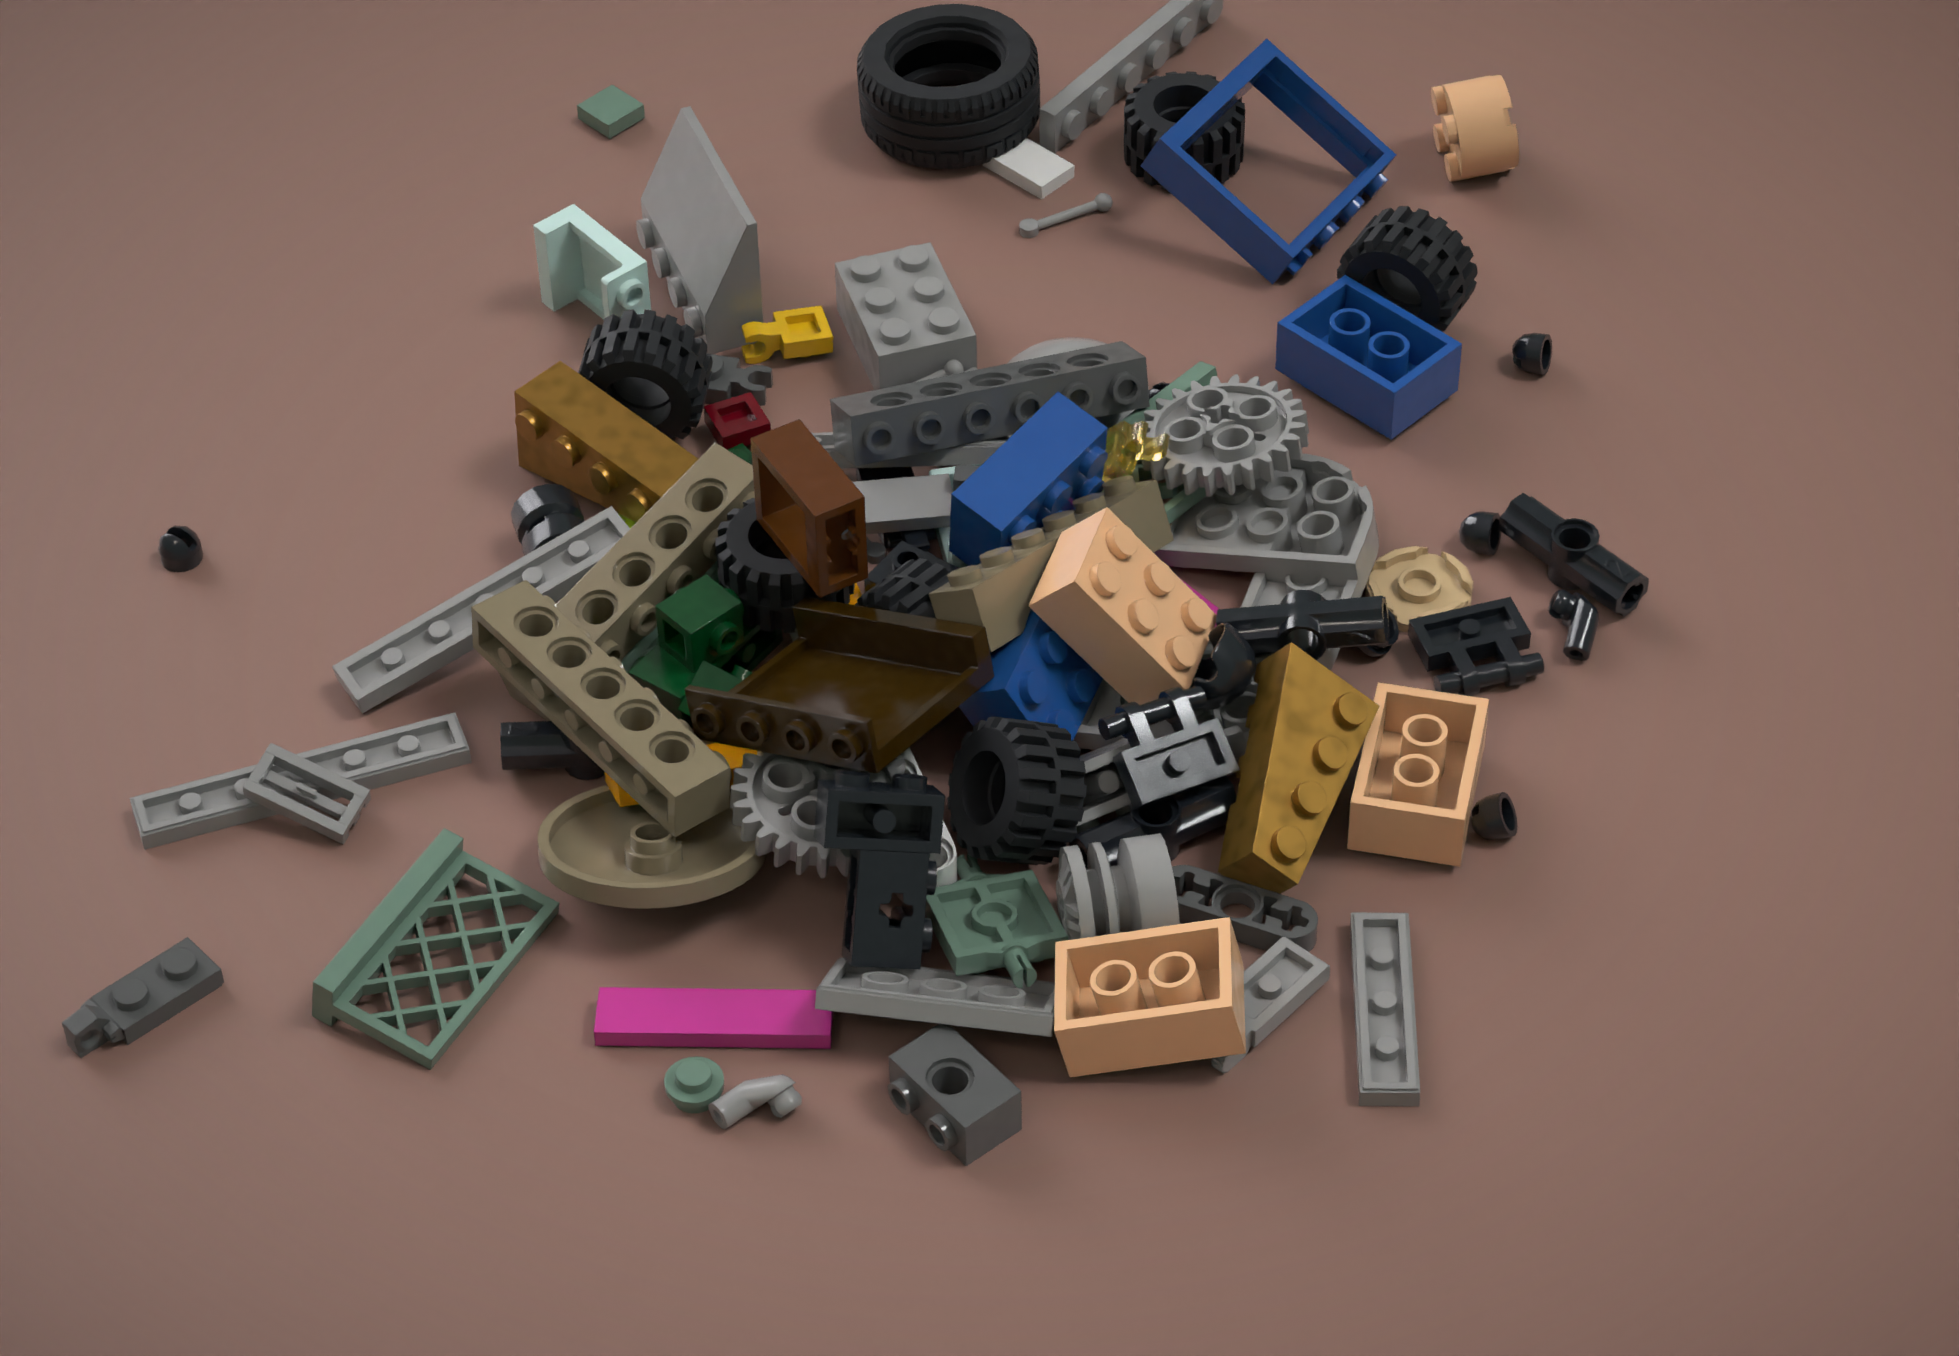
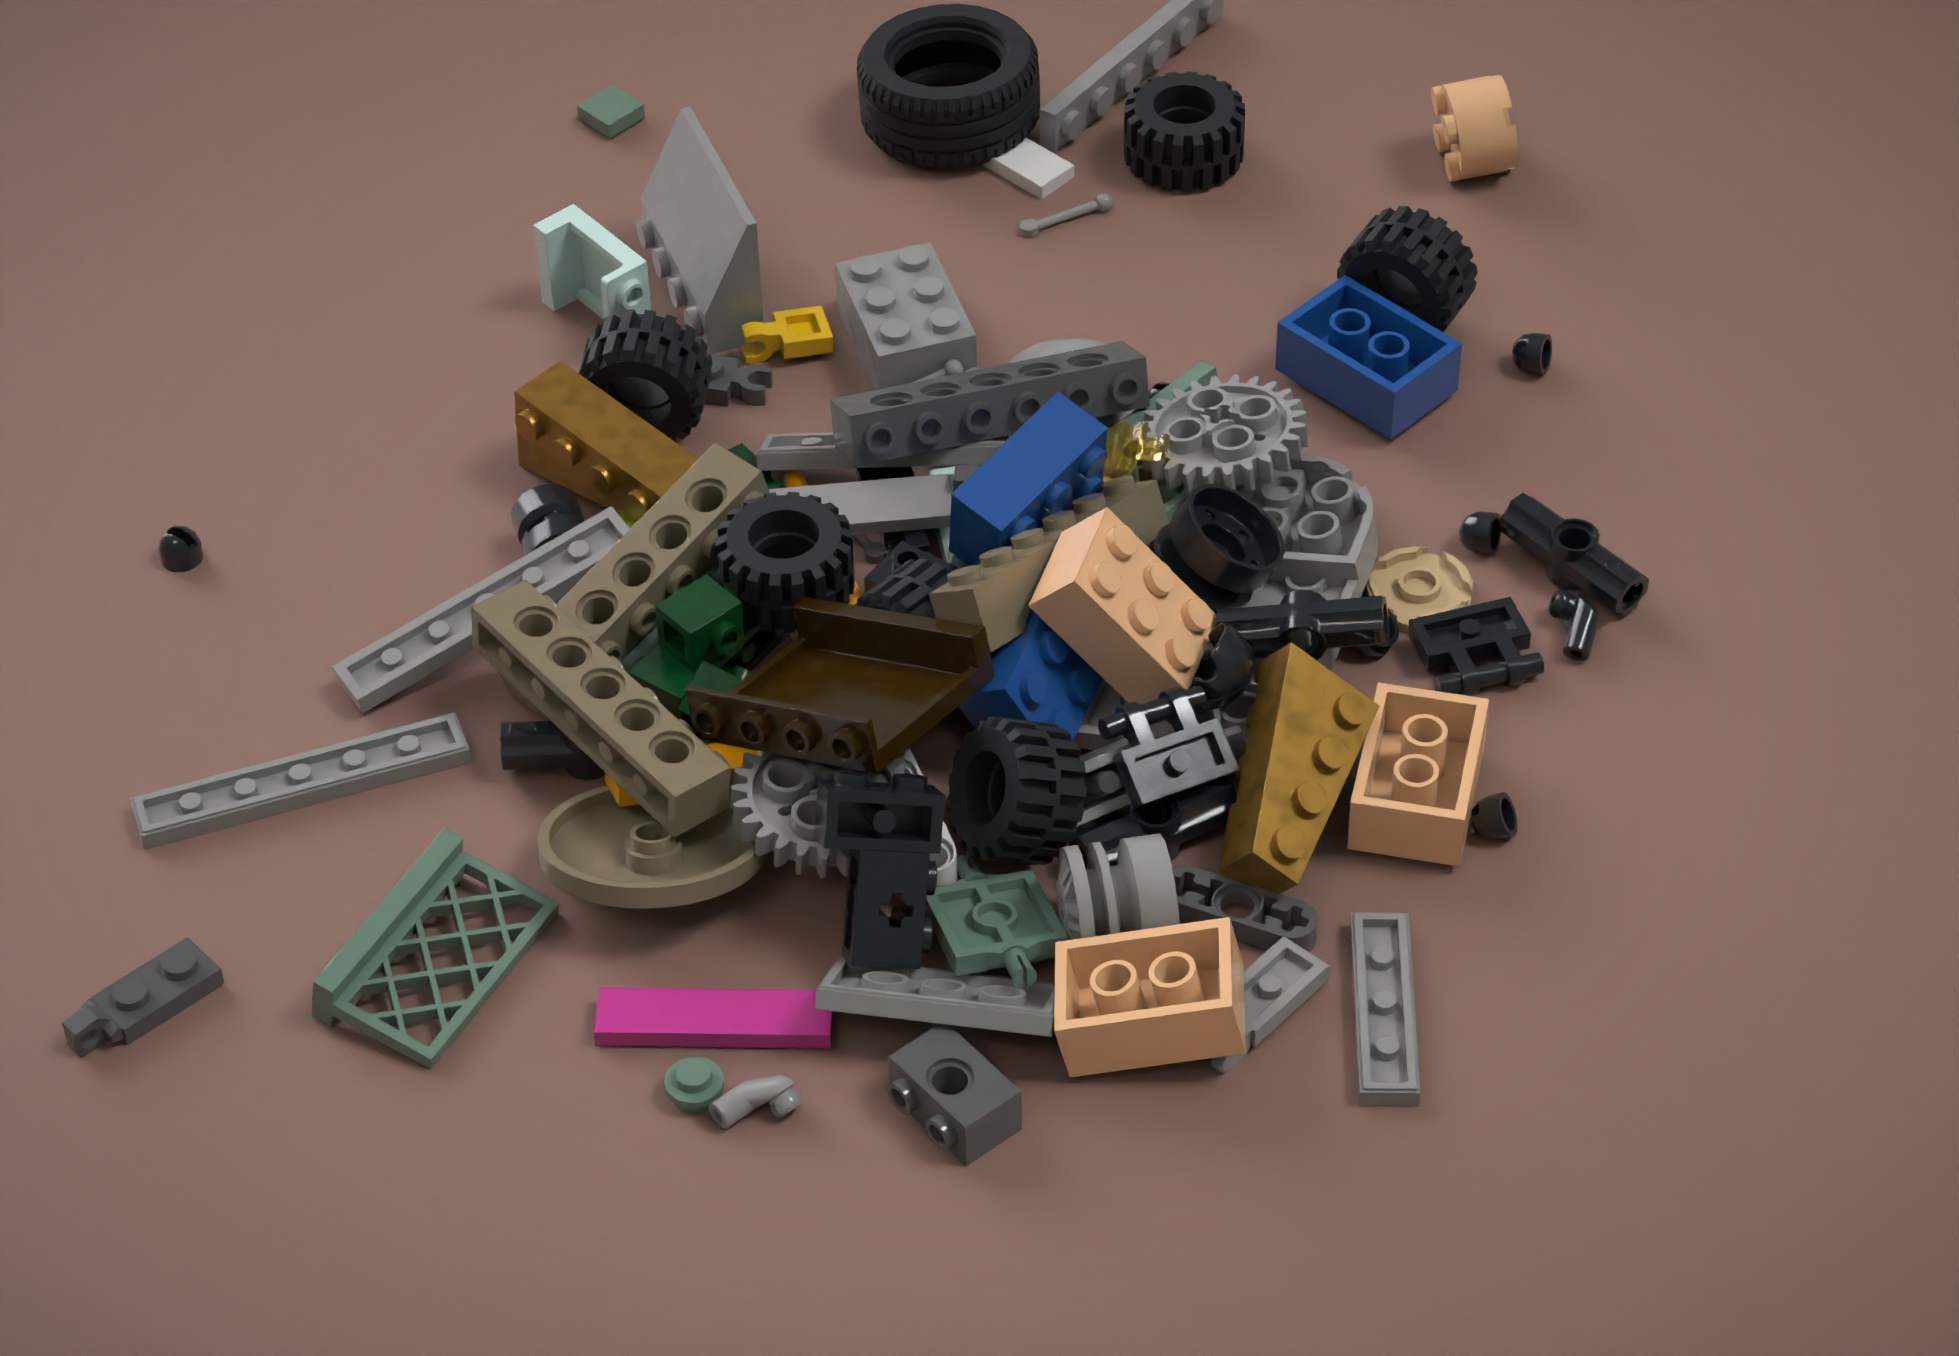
light grey tile [243,743,371,844] -> none
dark red plate [703,392,771,450] -> none
reddish brown window [751,419,868,598] -> none
blue window [1141,38,1397,285] -> none
none -> black wheel [1147,484,1285,628]

